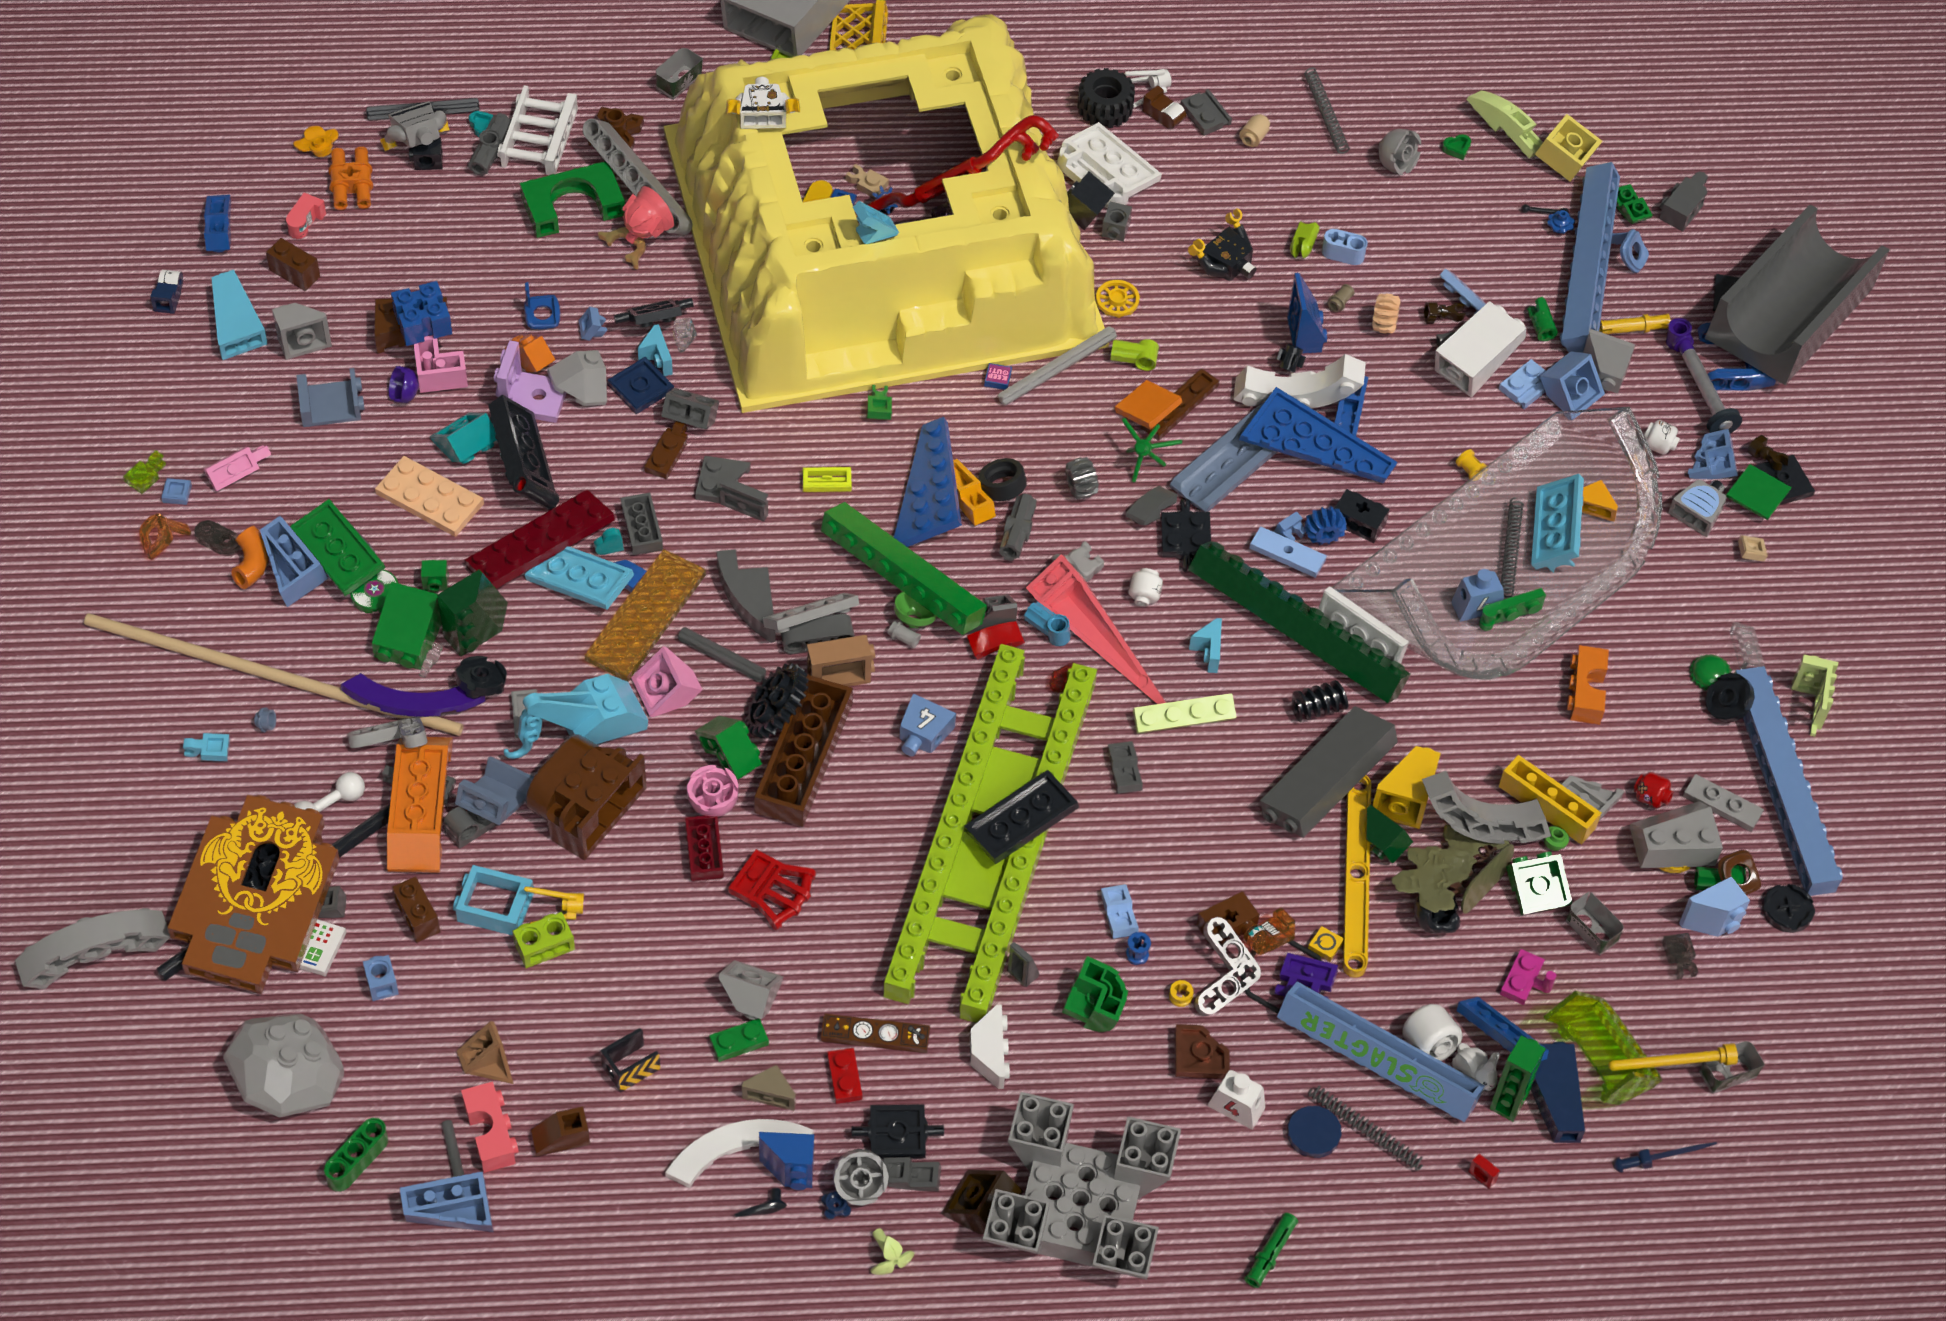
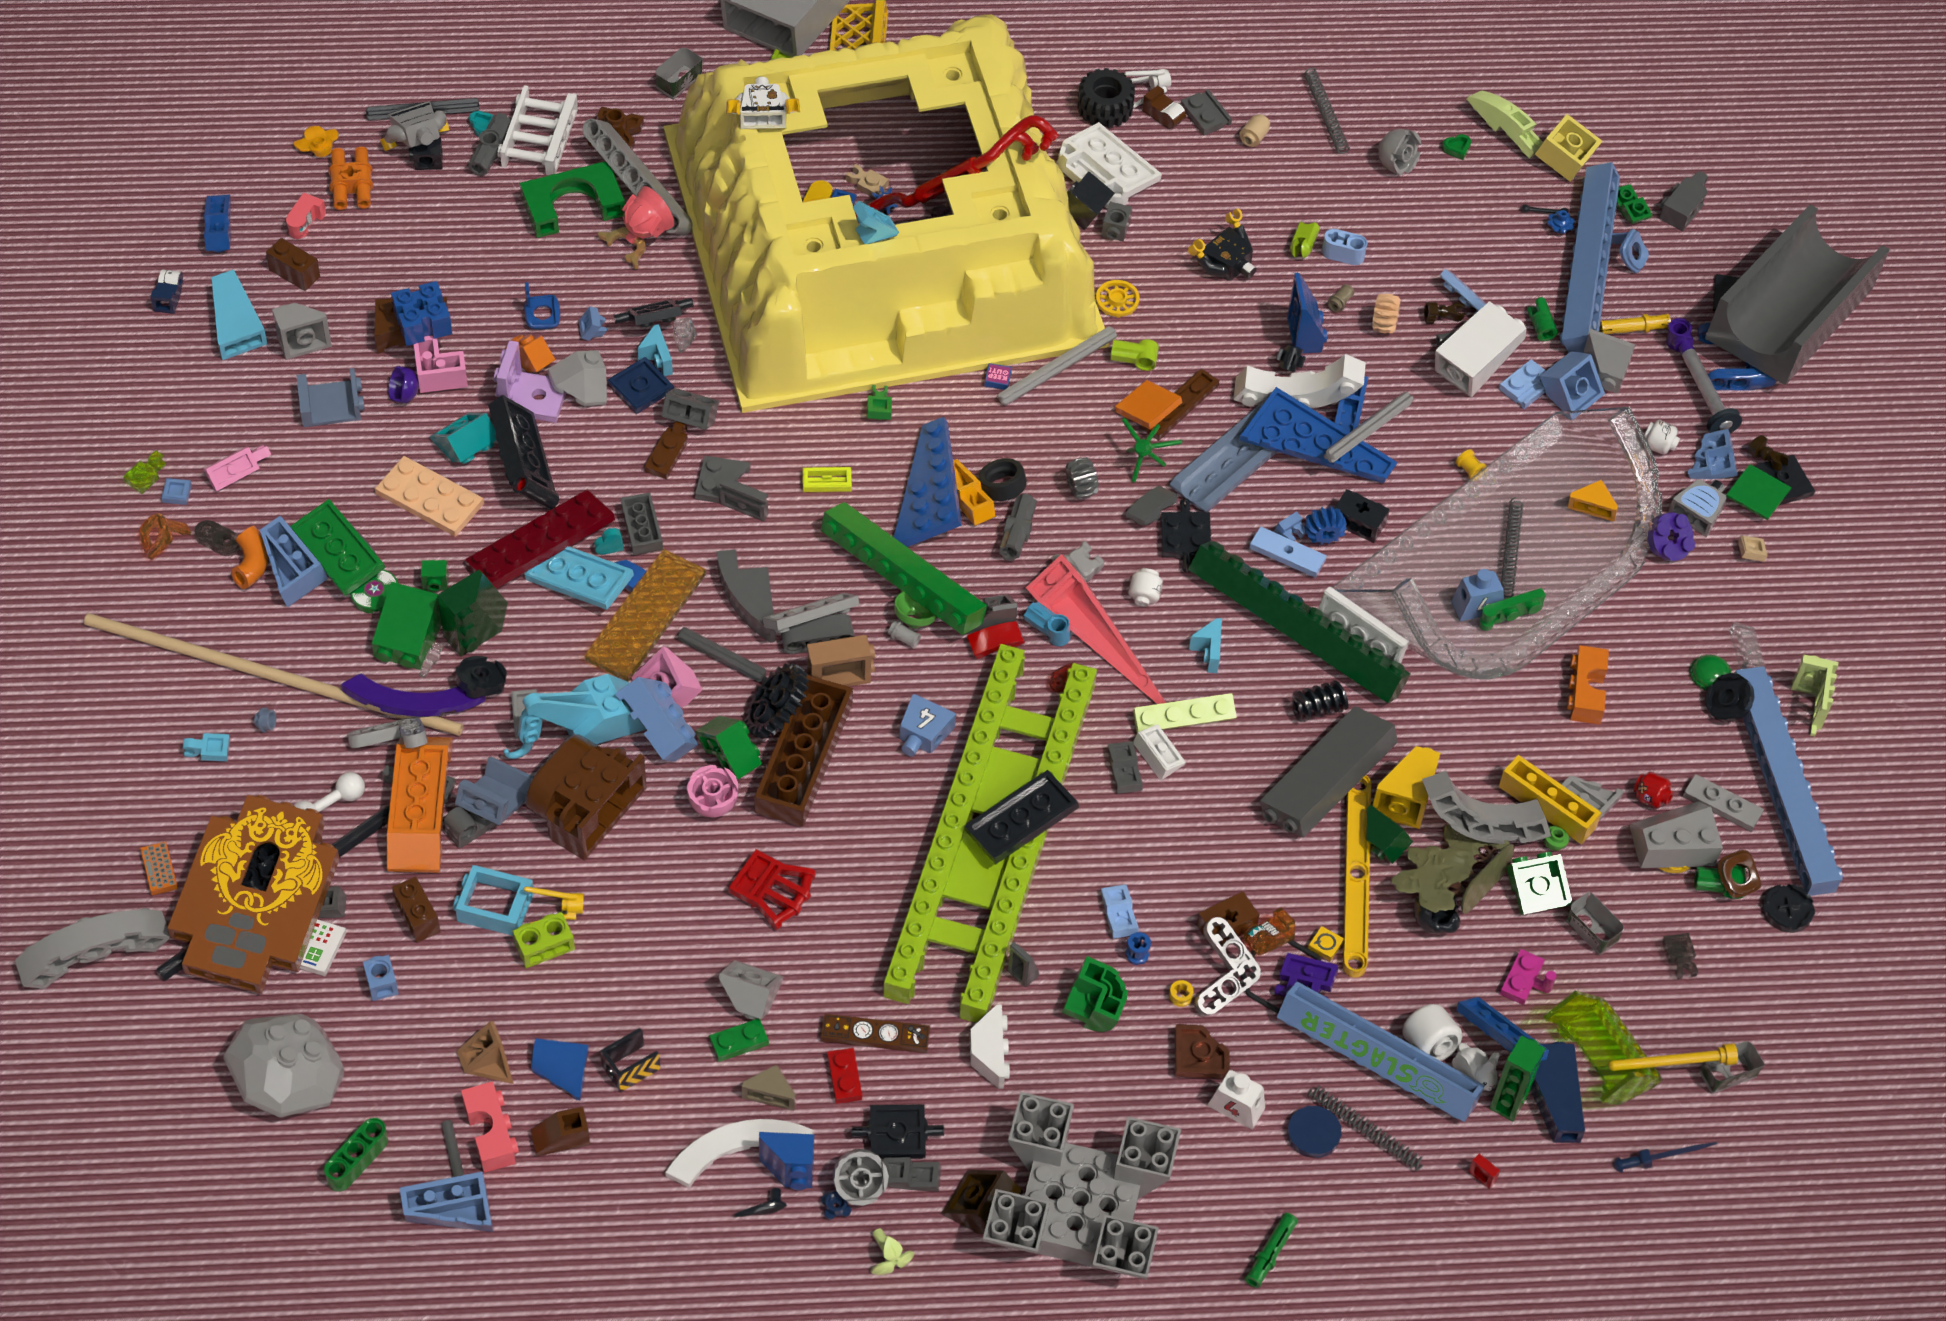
dark red piece [685,816,724,881] -> none
medium azure piece [1531,474,1584,573] -> none
light blue slope [1679,877,1750,937] -> none
none -> tile [140,841,178,896]
none -> blue slope [531,1038,589,1101]
none -> medium blue wedge [615,677,698,762]
none -> white slope [1133,724,1186,780]
none -> light grey axle [1324,392,1414,463]
none -> dark purple plate [1648,512,1695,562]

